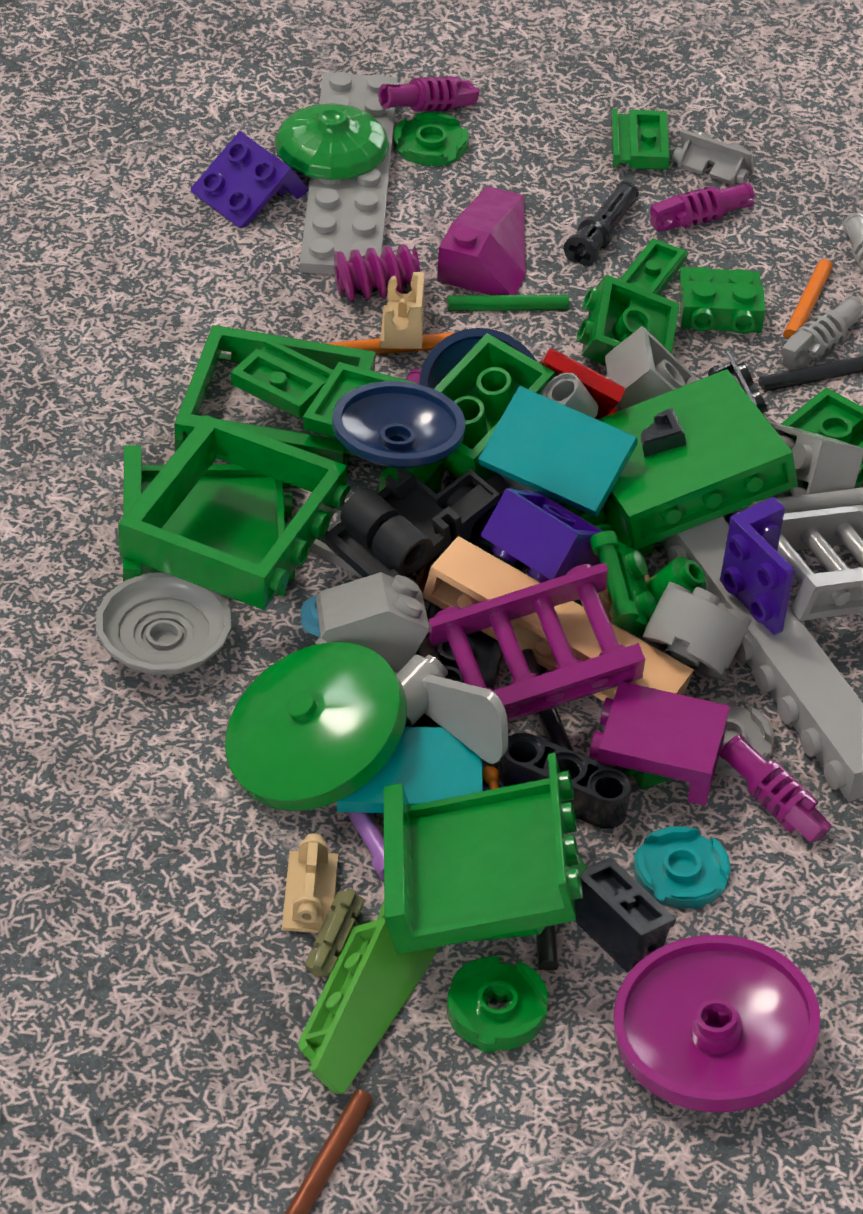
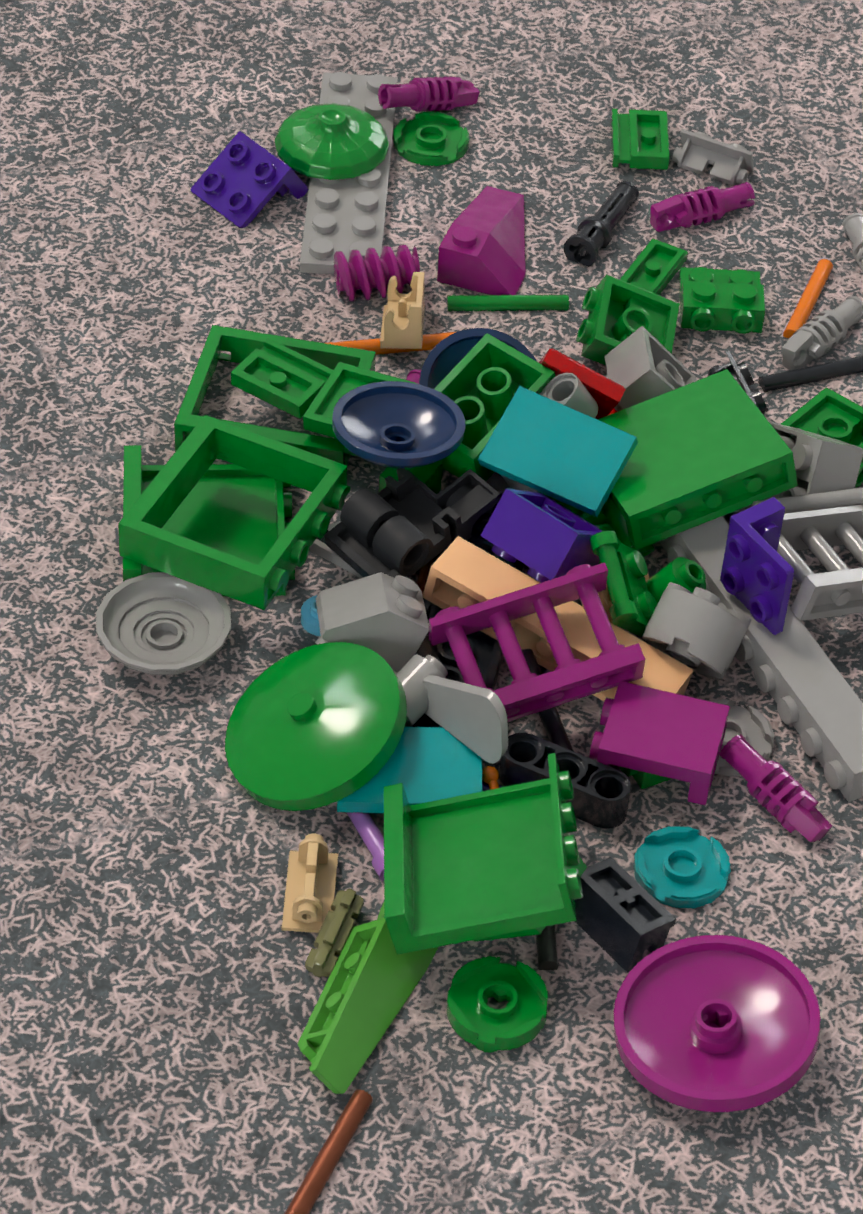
black tile [641,408,687,457] -> none

